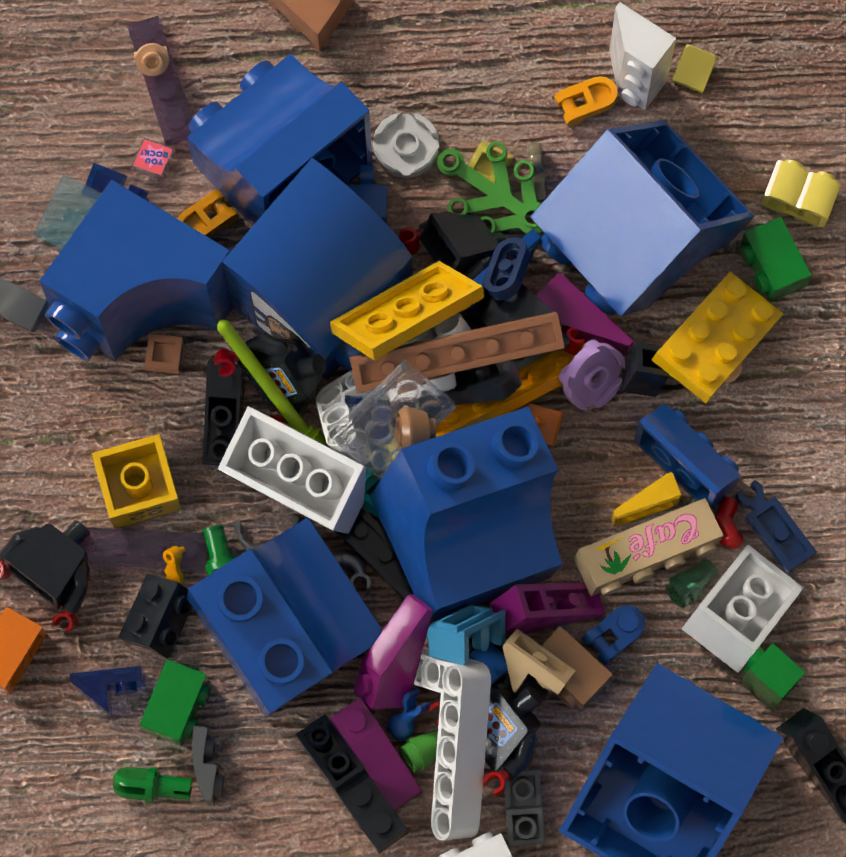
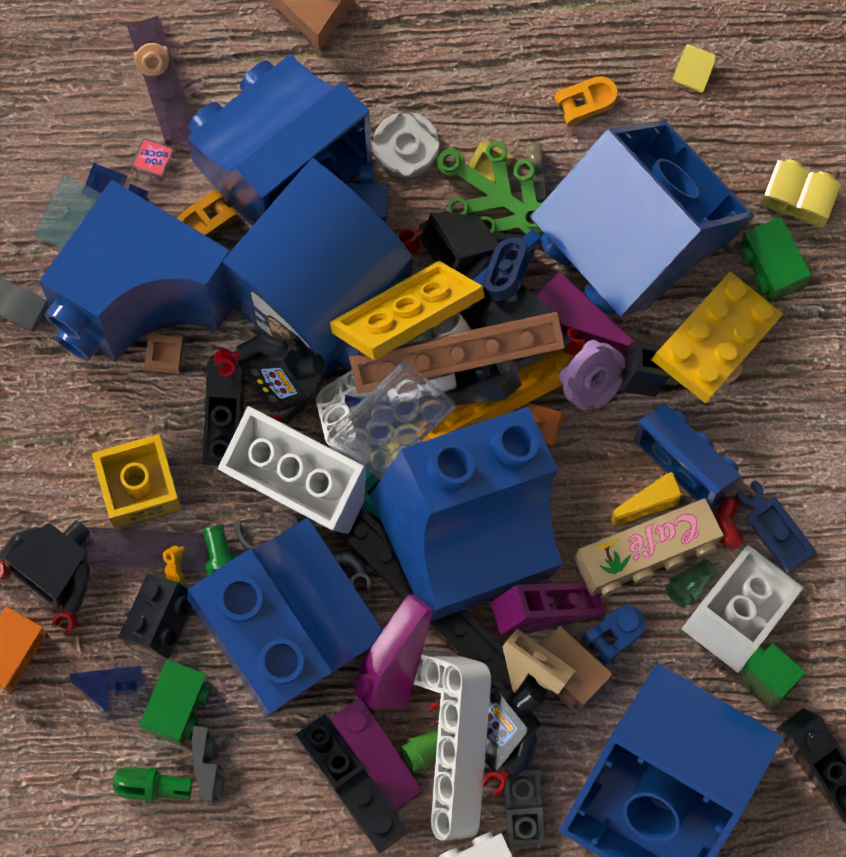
lime piece [217,319,326,445] -> none
blue arm [387,689,431,740] -> none
medium nougat cone [396,406,436,450] -> none
dark azure window [427,604,506,665] -> none
blue tile [469,642,508,685] -> none
white slope [609,2,676,110] -> none

